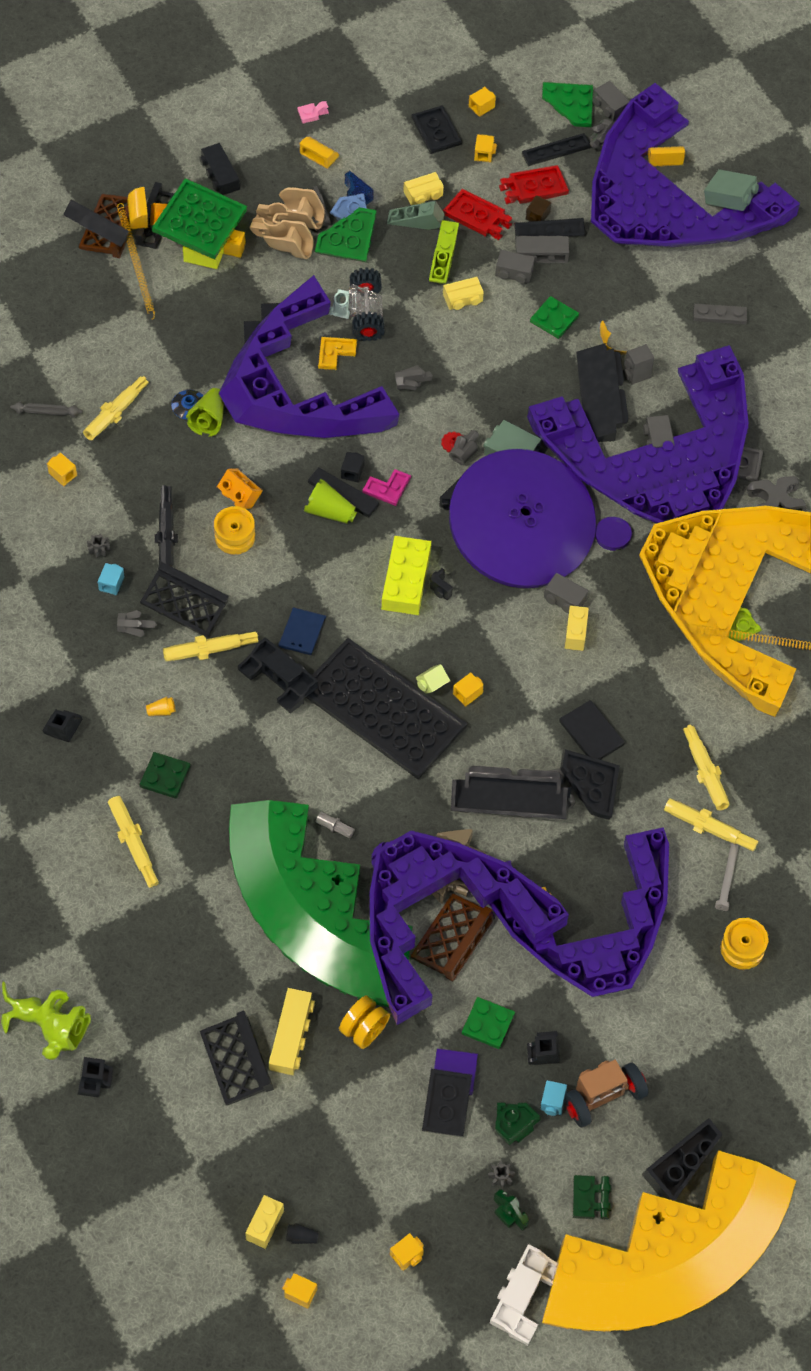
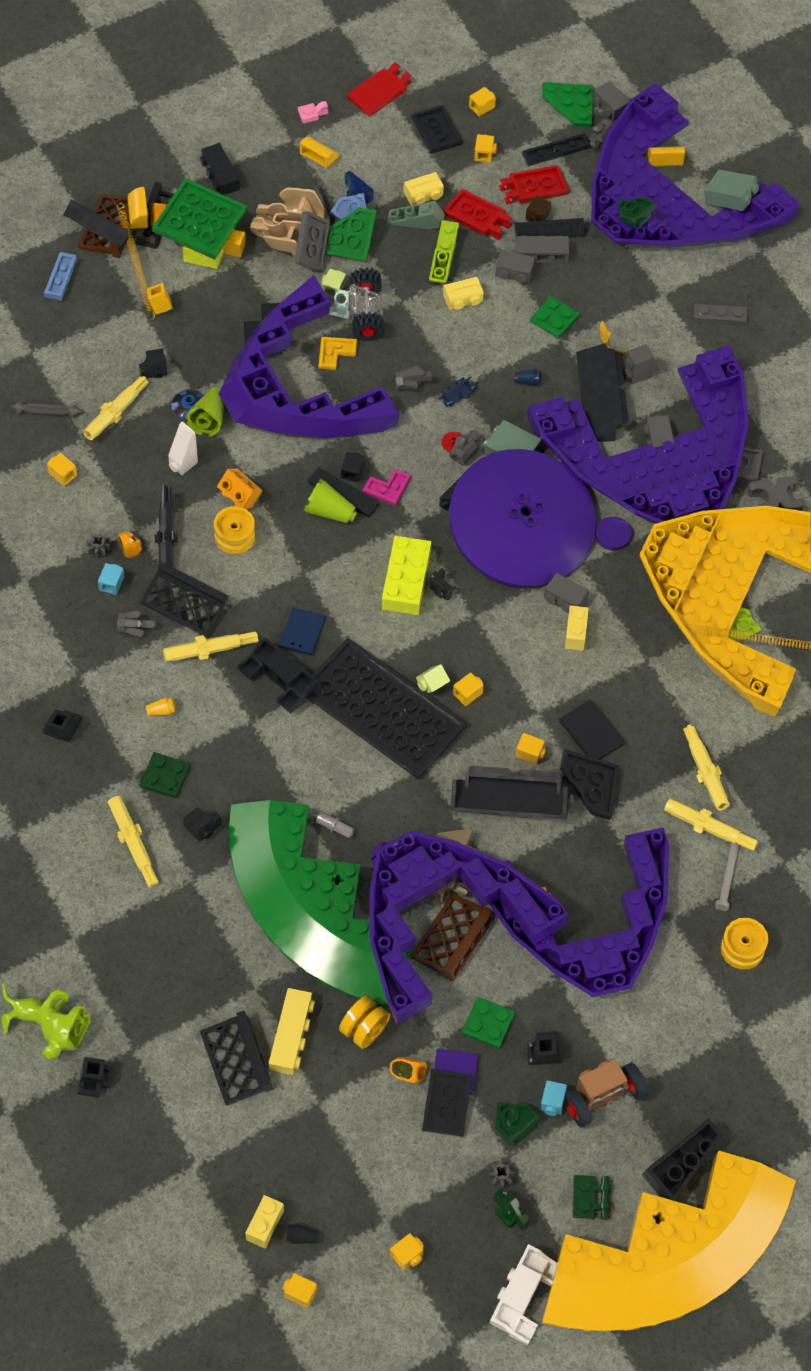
none -> medium blue plate [44,252,77,301]
none -> light orange rock [118,531,142,558]
none -> black brick [139,348,167,379]
none -> yellow brick [147,283,173,315]
none -> white slope [168,421,198,475]
none -> black brick [183,807,222,842]
none -> dark grey tile [294,211,330,272]
none -> yellowish green brick [321,269,346,298]
none -> red tile [347,62,412,117]
none -> light orange rock [390,1057,427,1083]
none -> dark blue hinge [438,376,476,407]
none -> dark blue cone [515,368,541,386]
none -> yellow brick [515,733,547,765]
none -> dark green plate [618,196,656,228]

